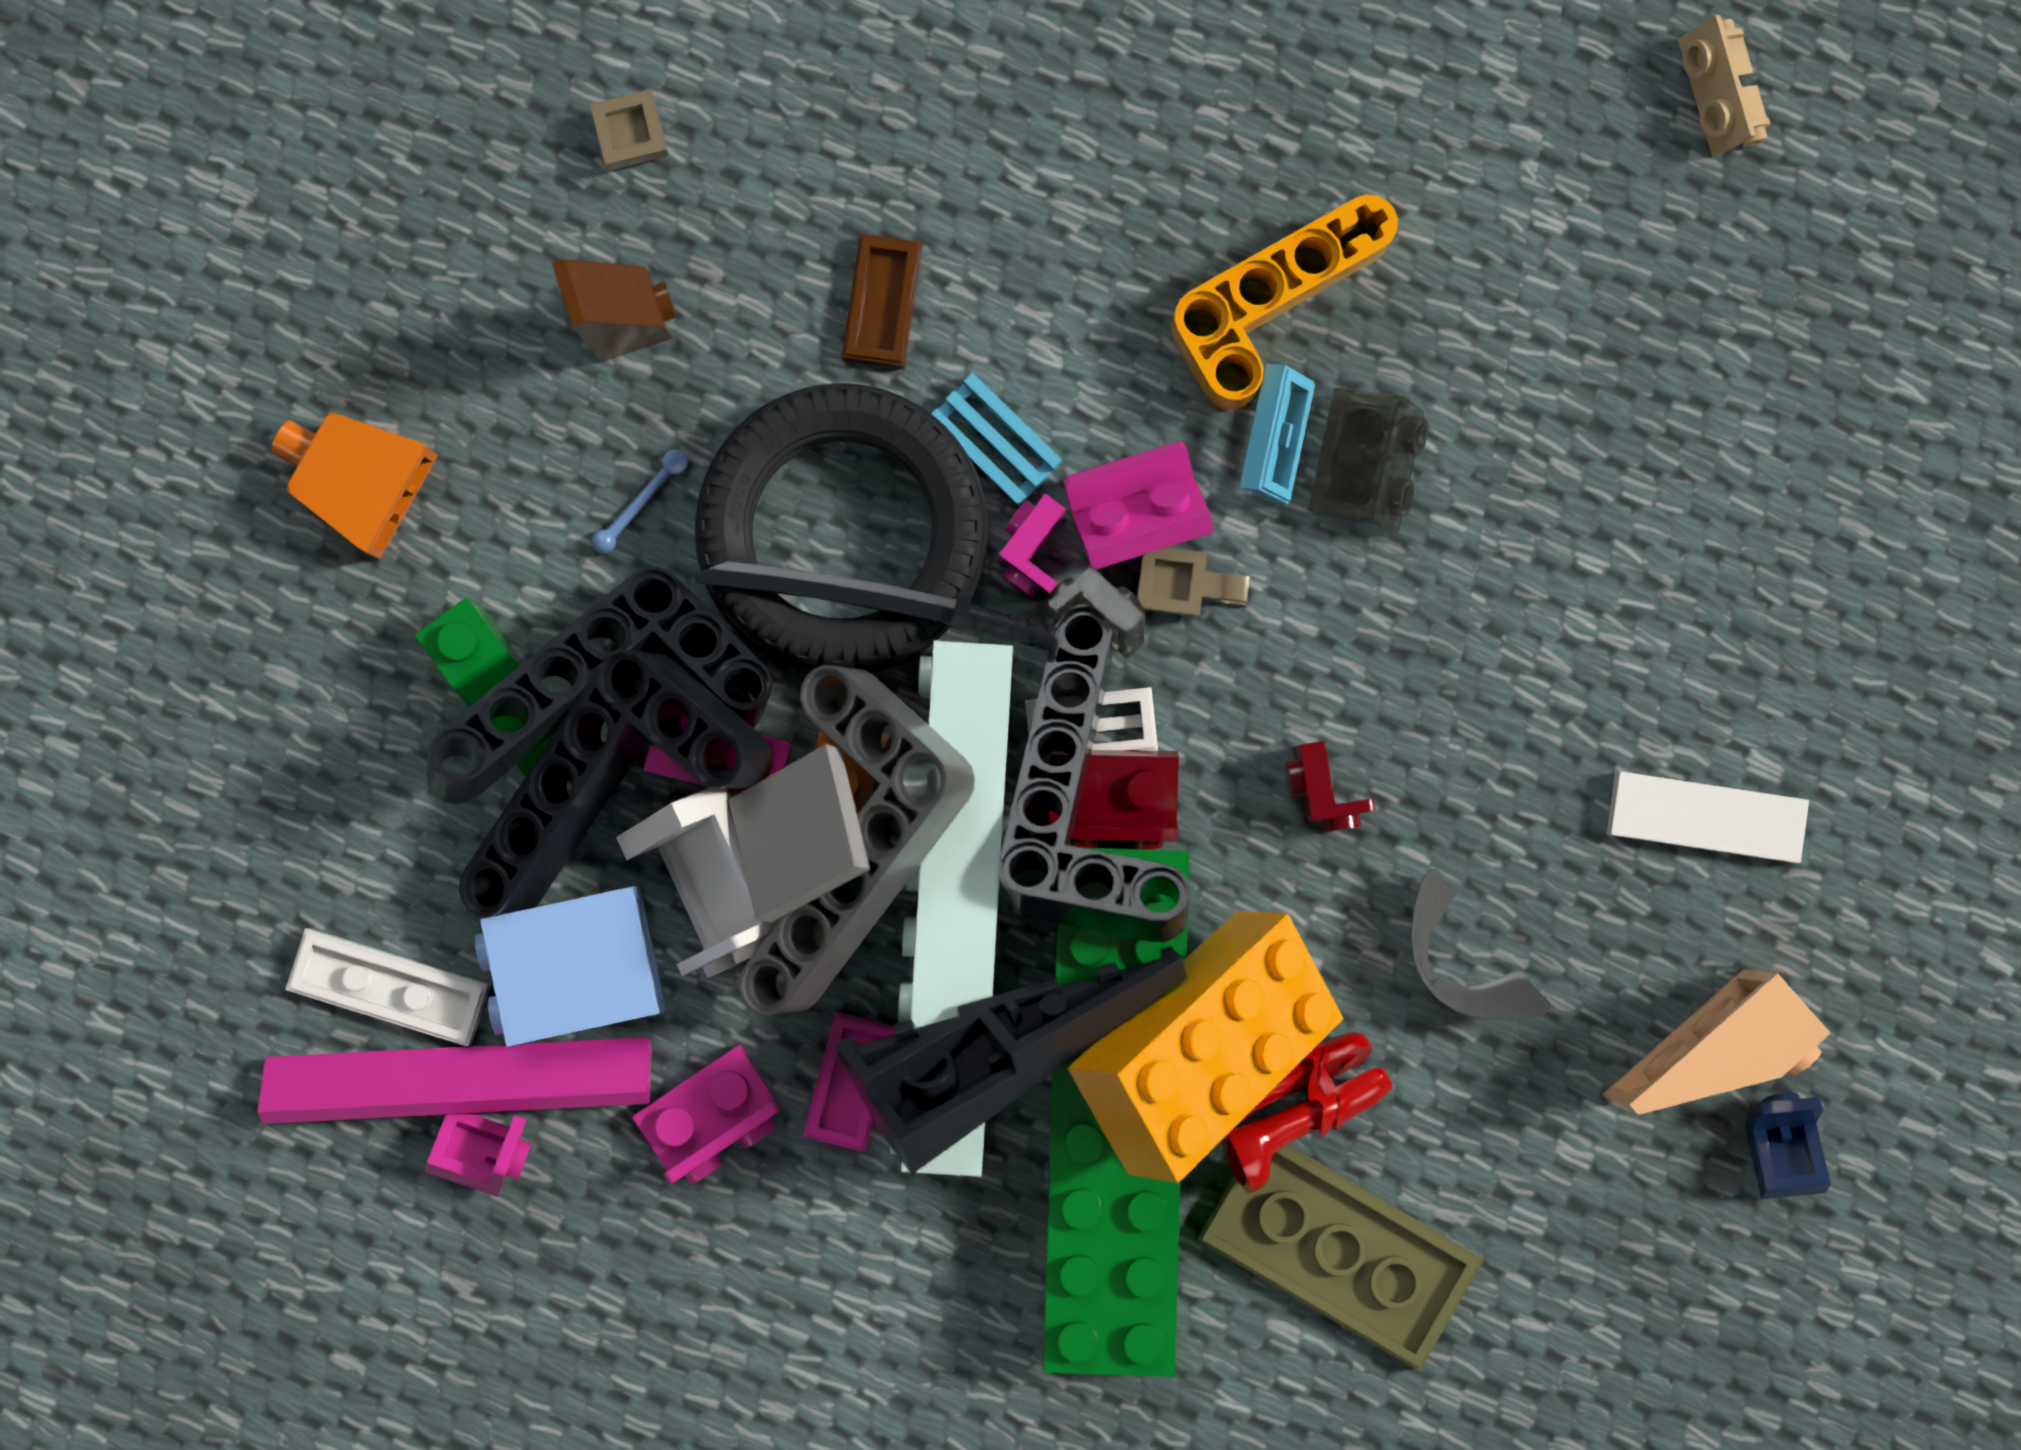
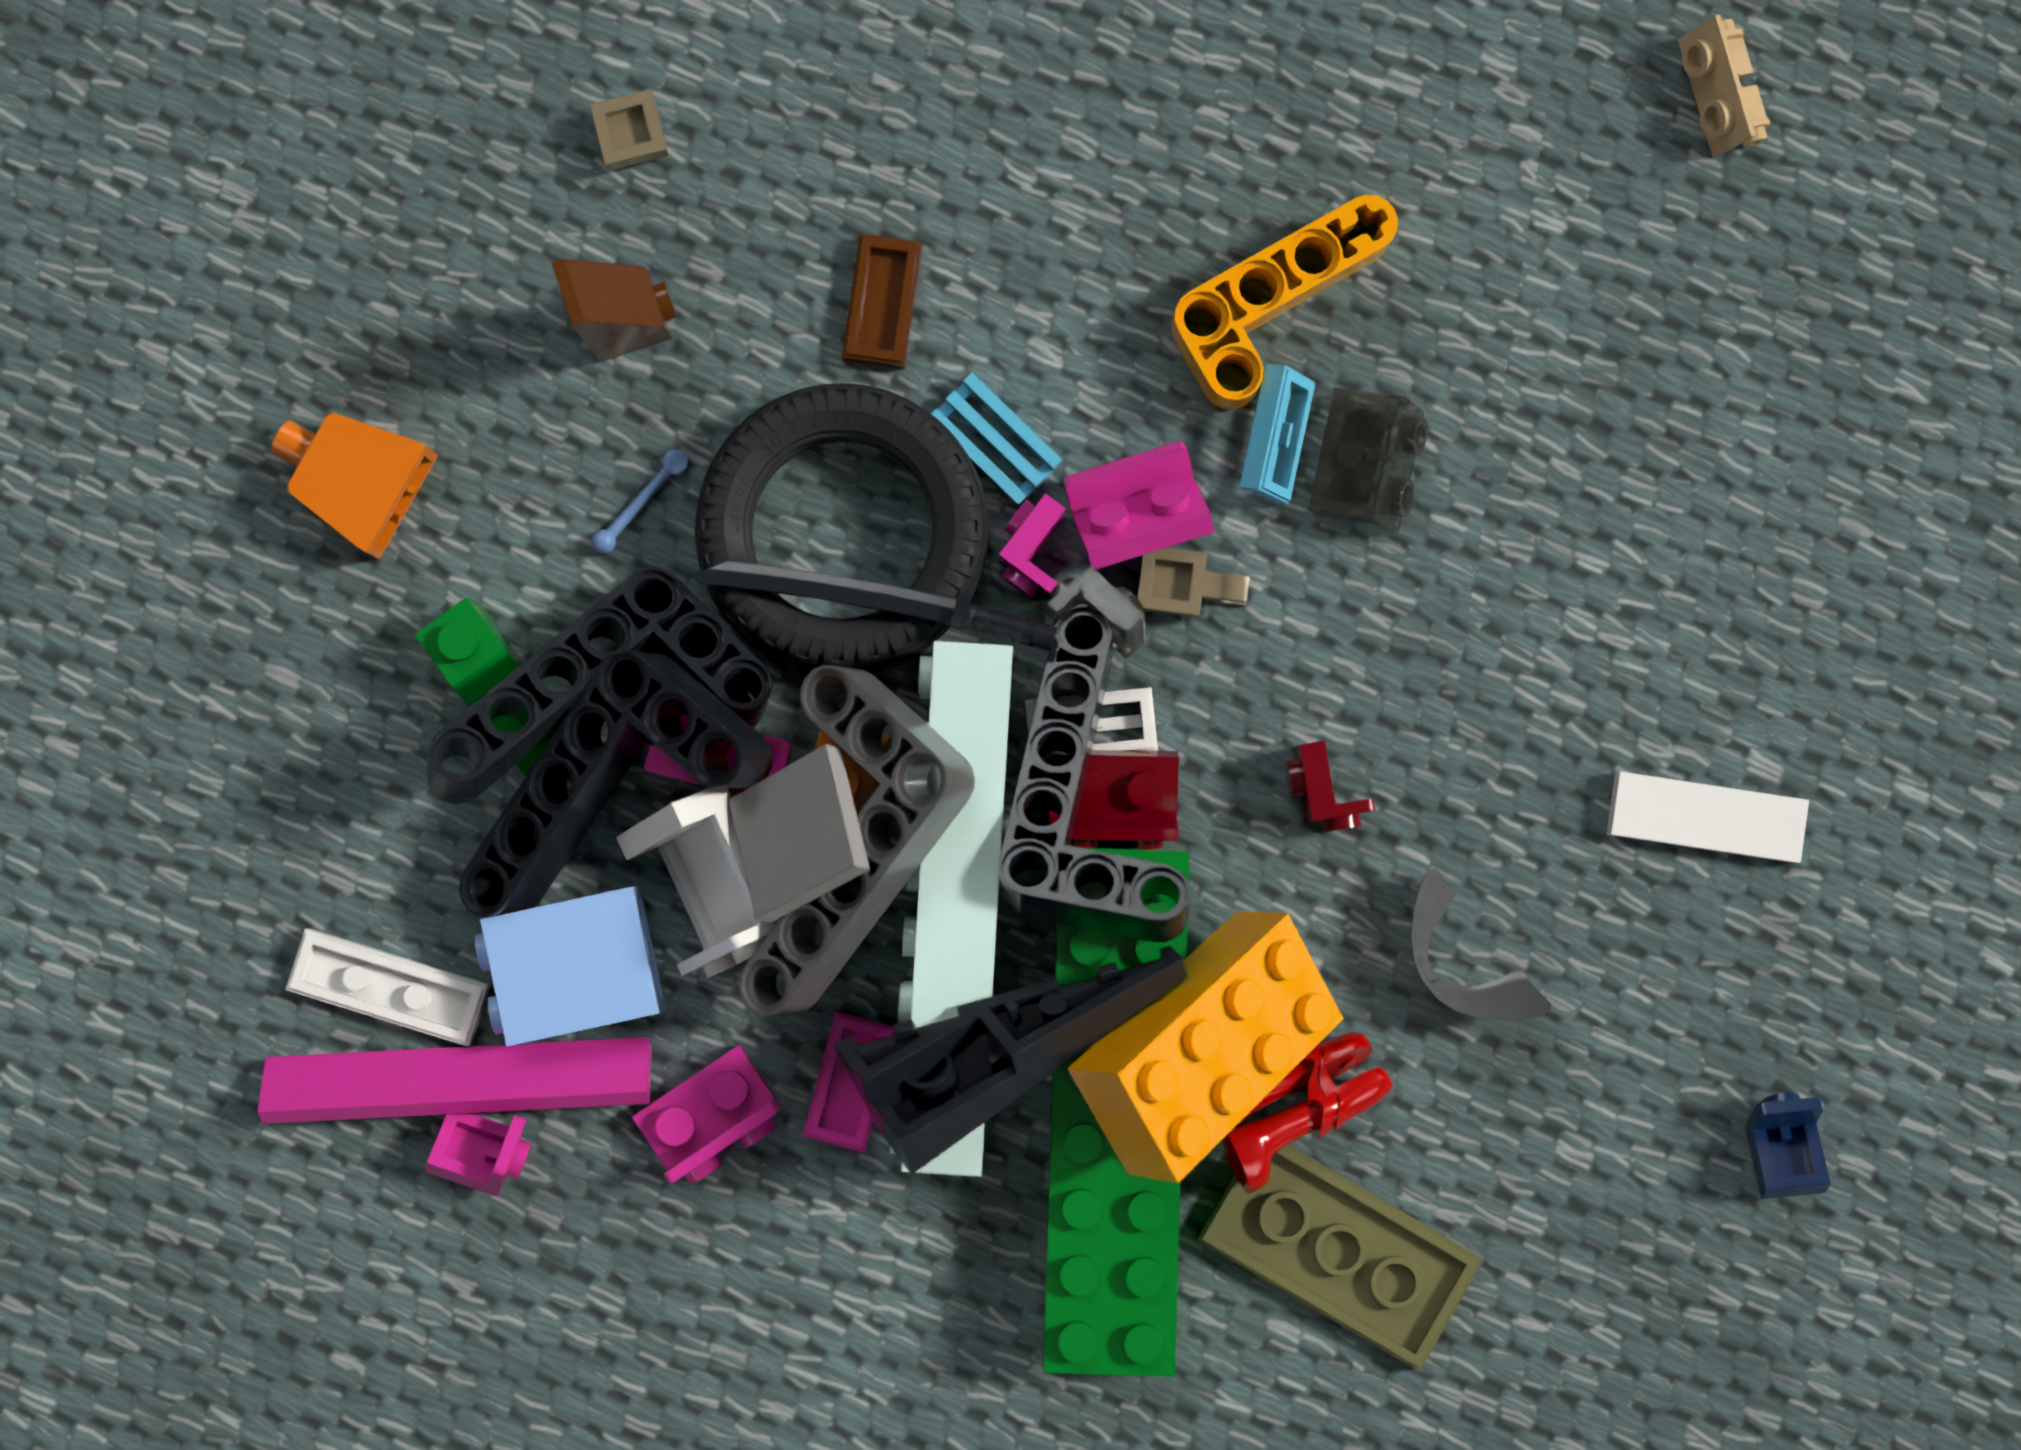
light nougat slope [1602,969,1831,1115] -> none

